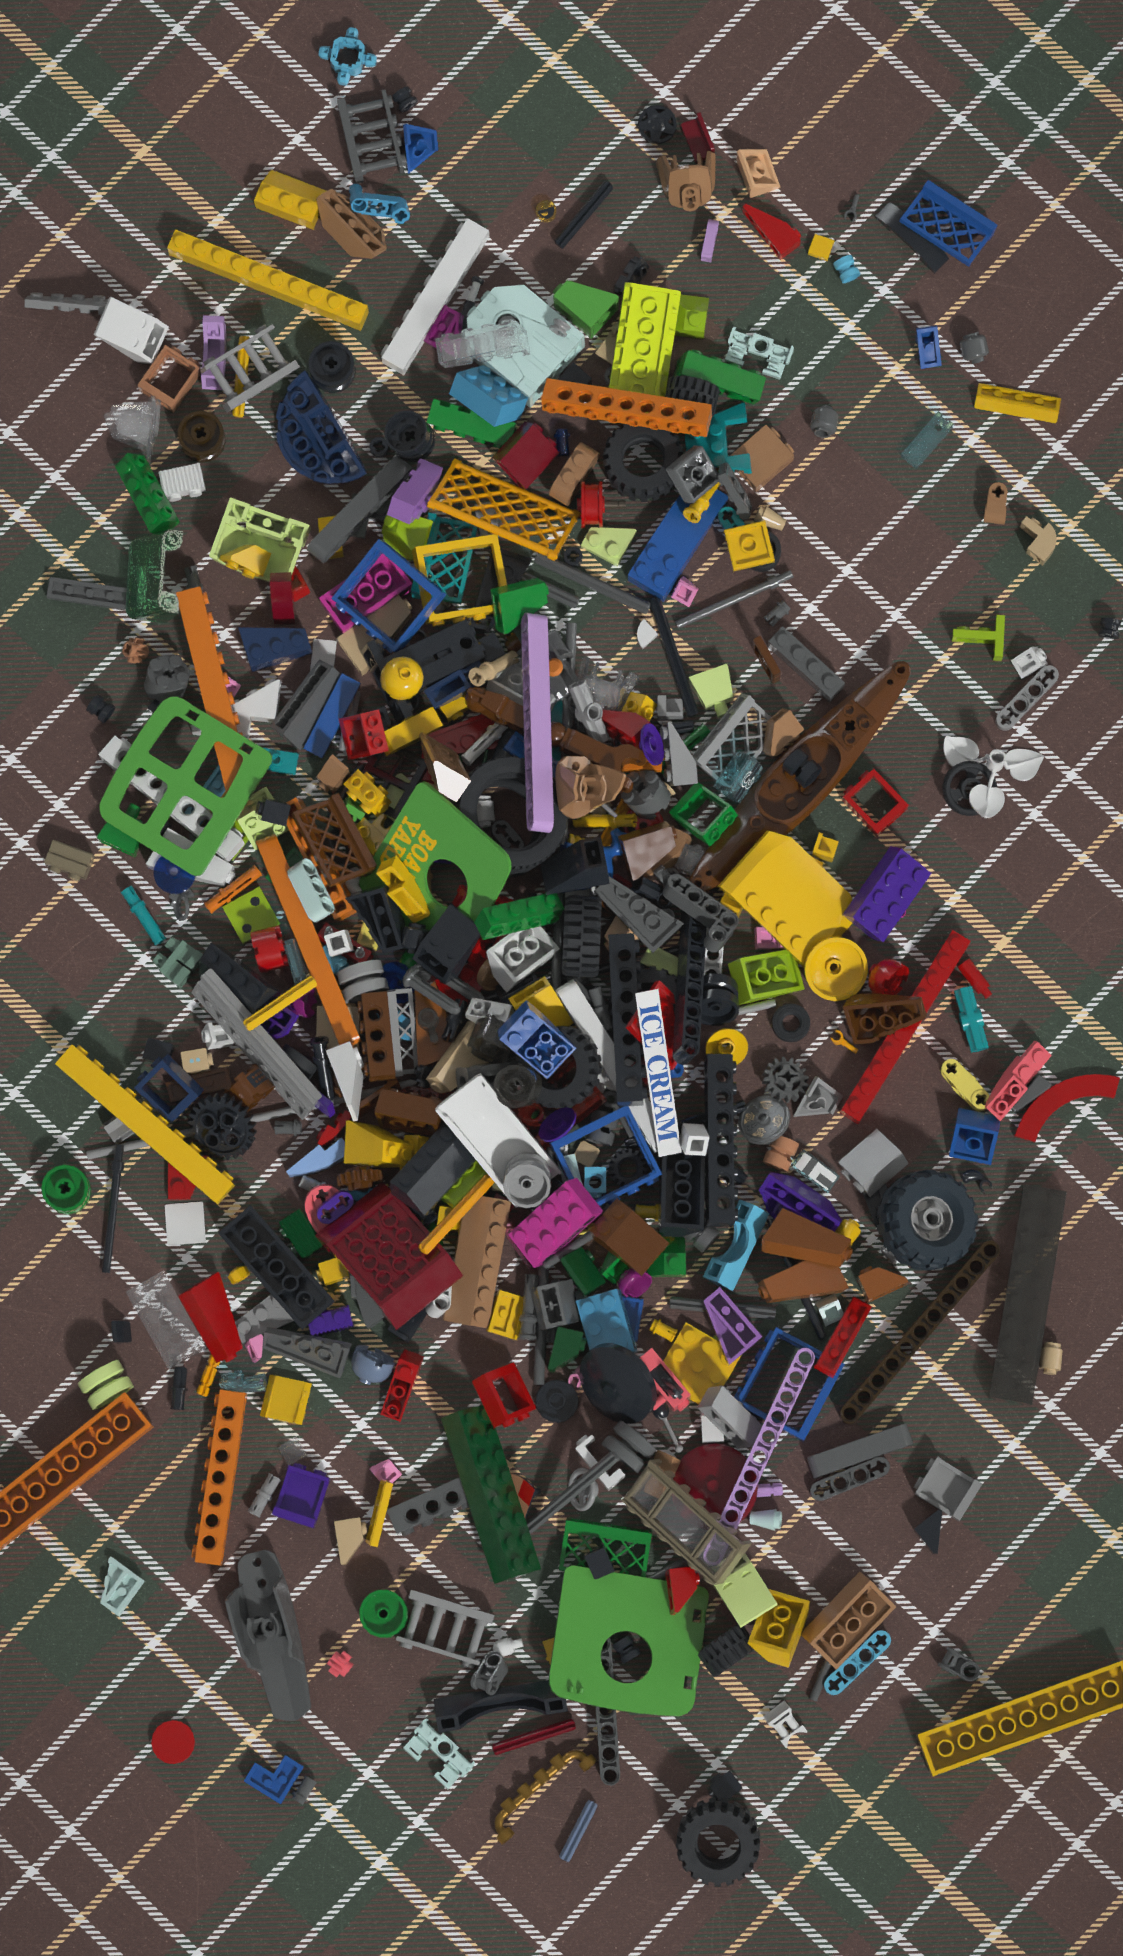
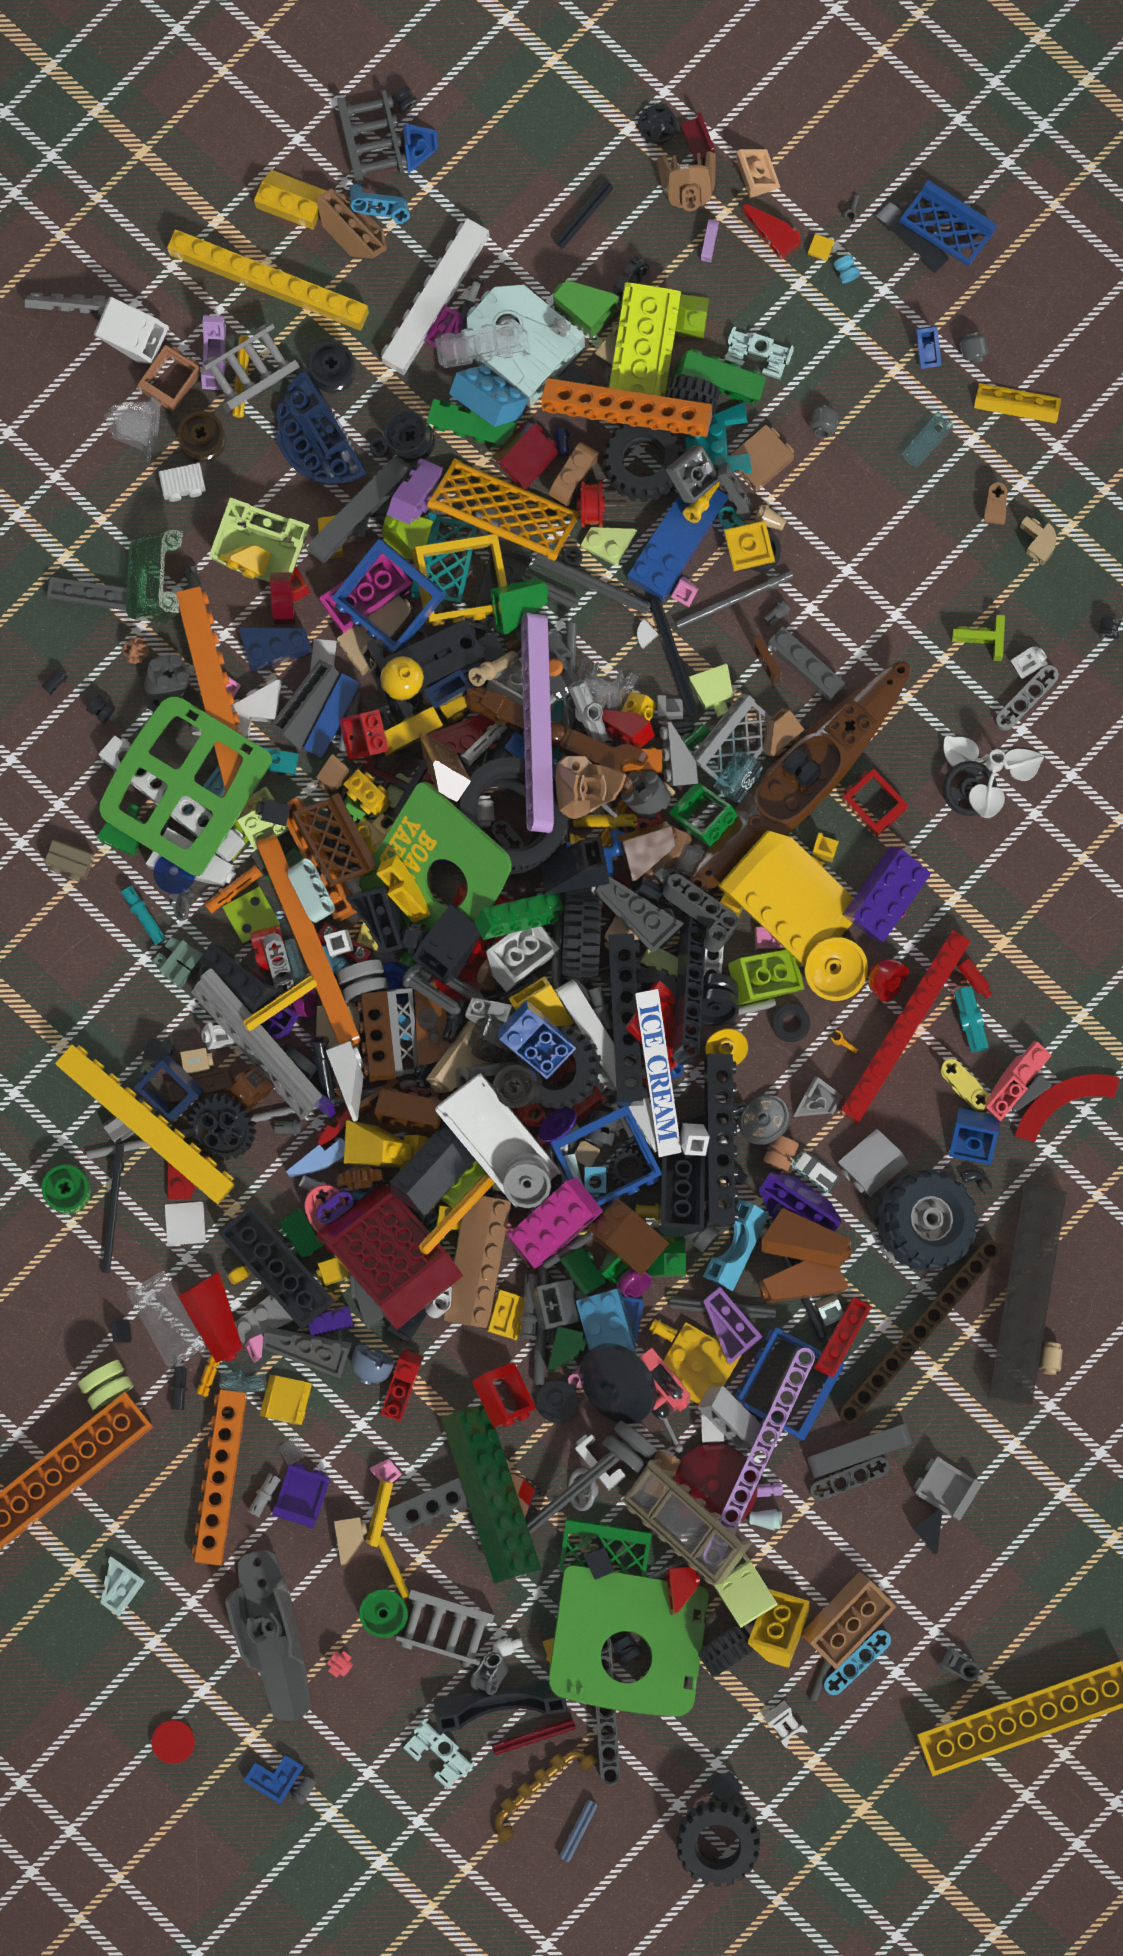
green brick [115,453,180,535] -> none
medium azure piece [319,27,377,86] -> none
clear yellow tile [536,200,556,222] -> none
dark purple dish [639,723,664,766] -> none
dark grey gear [762,1057,809,1103] -> none
yellow brick [835,1219,861,1246] -> none
reddish brown wedge [843,993,927,1044] -> none
dark orange slope [857,1266,908,1303] -> none
none -> black pin [42,668,68,695]
none -> light grey beam [263,933,294,996]
none -> yellow bar [378,1536,410,1599]

